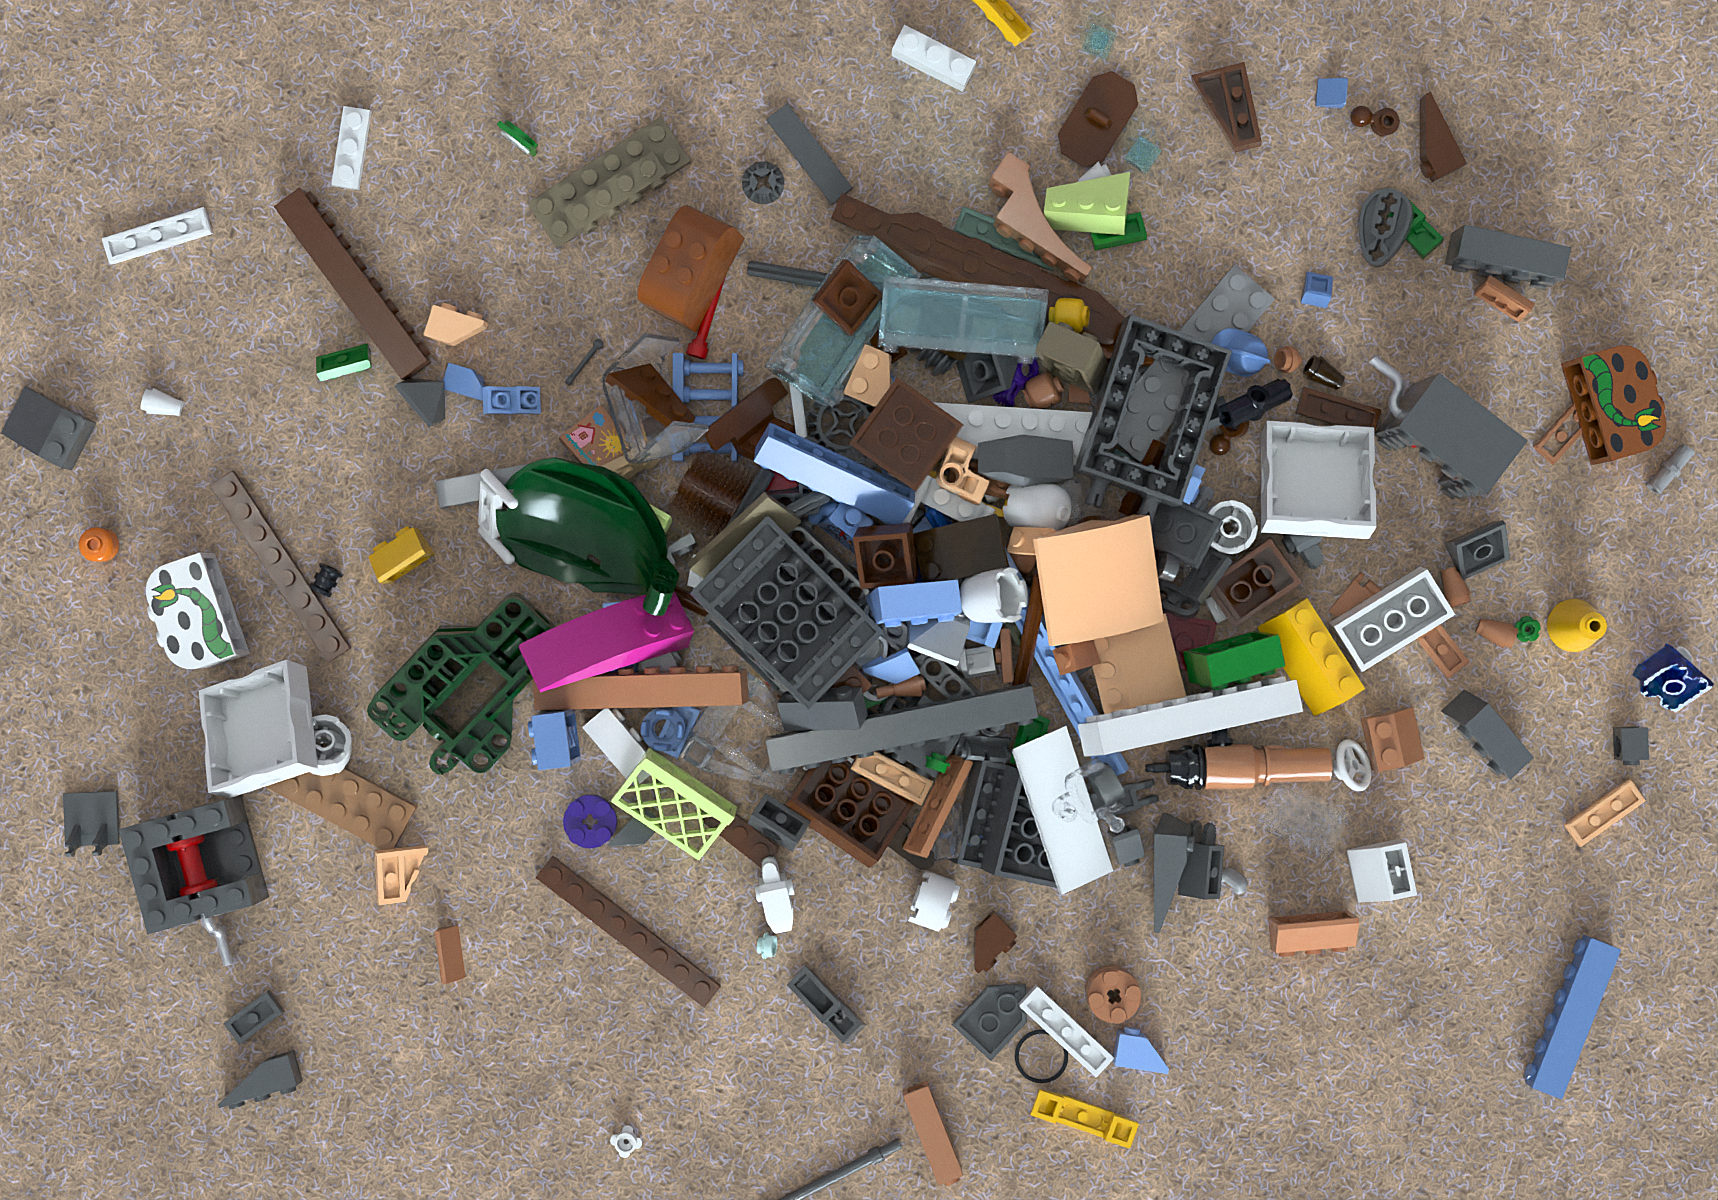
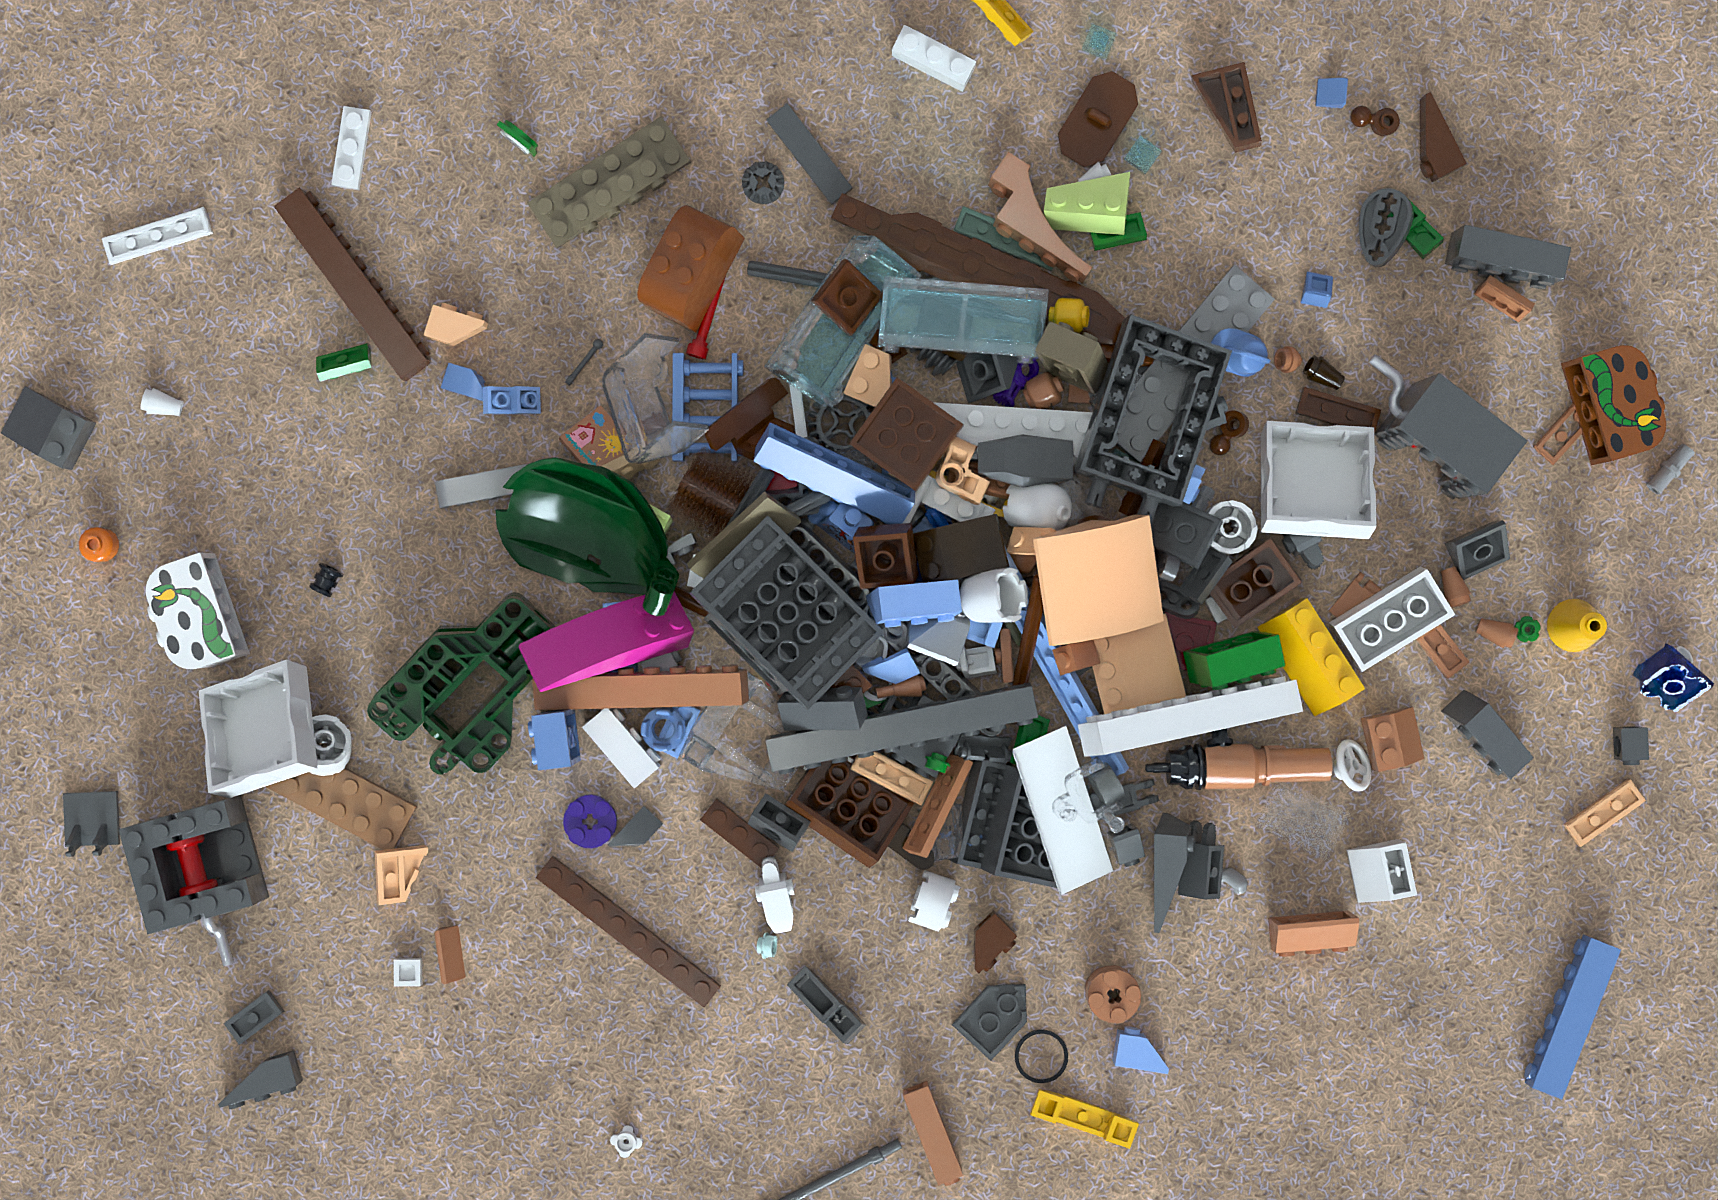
plate [210,470,351,663] -> none
yellow slope [368,526,435,584] -> none
dark grey slope [394,378,445,427] -> none
white plate [478,469,518,565] -> none
reddish brown wing [605,363,696,431] -> none
yellowish green fence [611,747,737,860] -> none
white plate [1018,985,1114,1077] -> none
black piece [1217,378,1293,428] -> none
none -> white plate [394,958,423,986]

